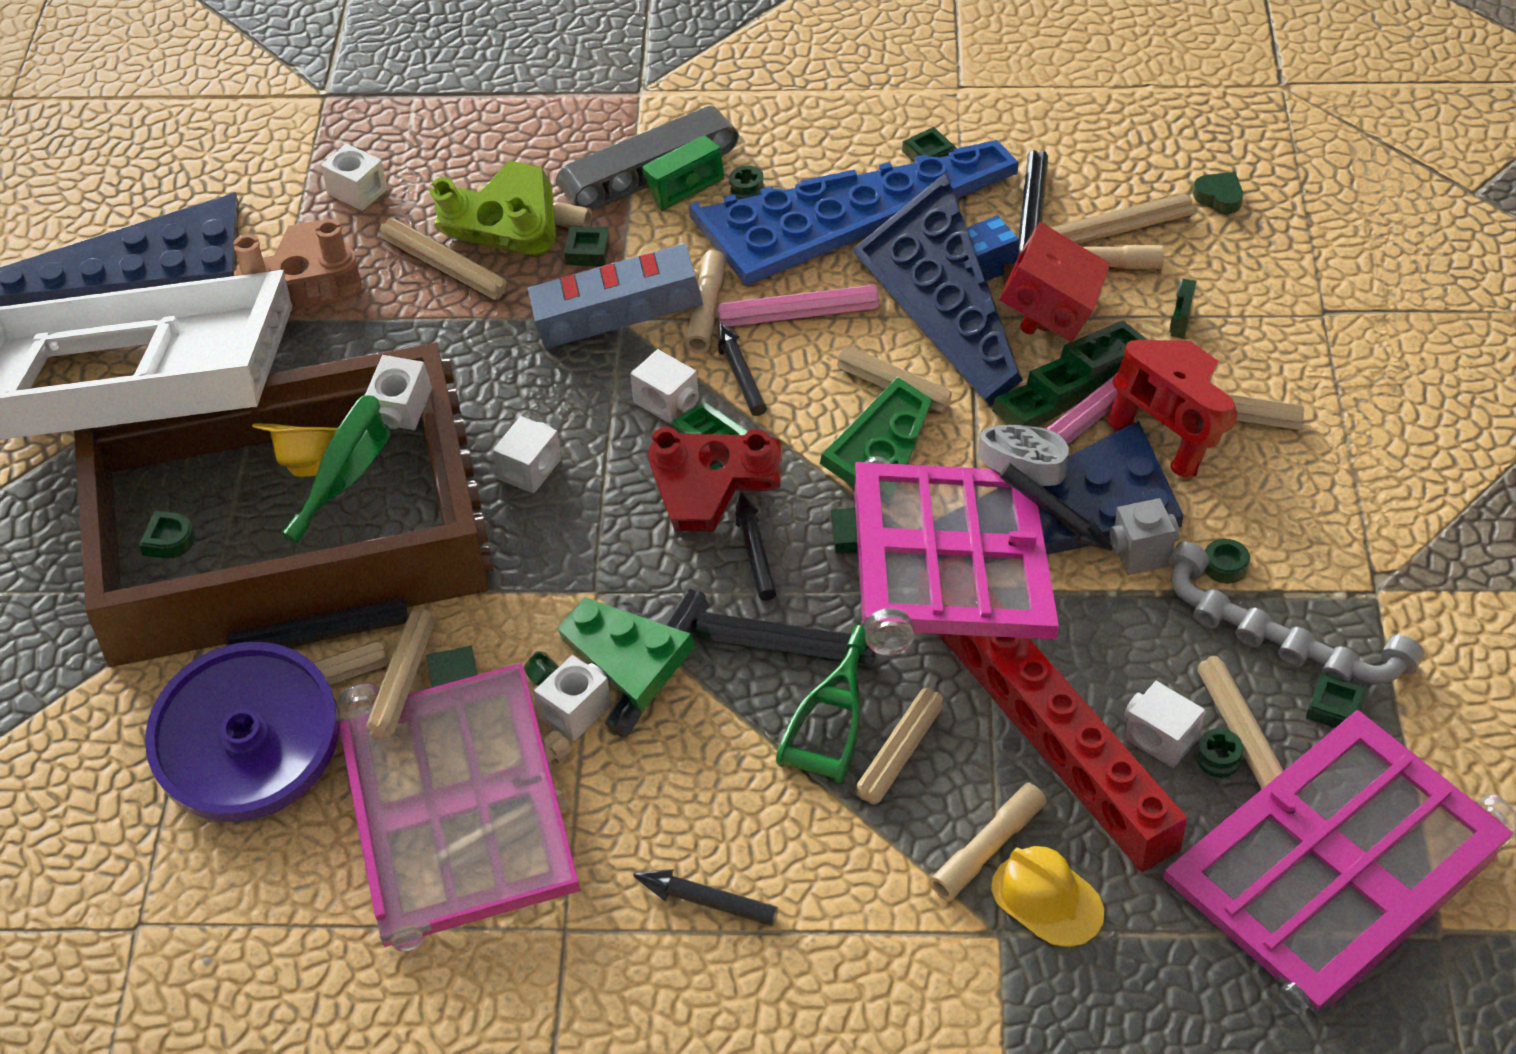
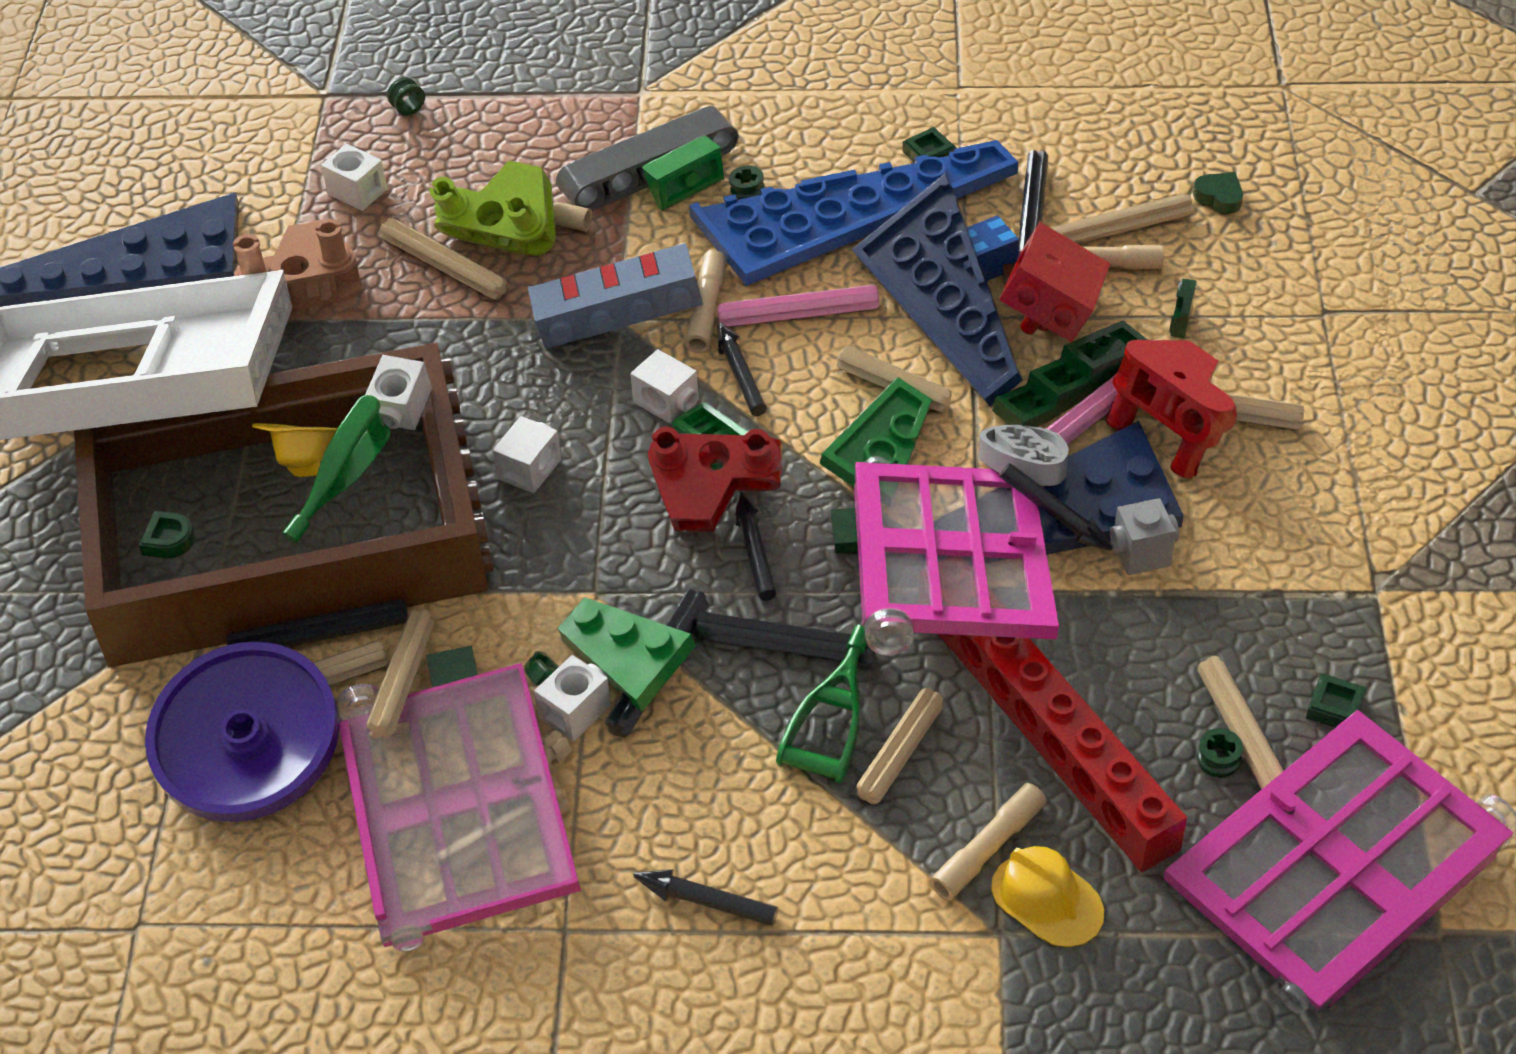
dark green tile [564,226,610,266] -> none
white brick [1124,681,1205,768] -> none
light grey bar [1168,541,1425,685] -> none
dark green tile [1204,539,1250,584] -> none
none -> dark green bush [387,77,425,116]

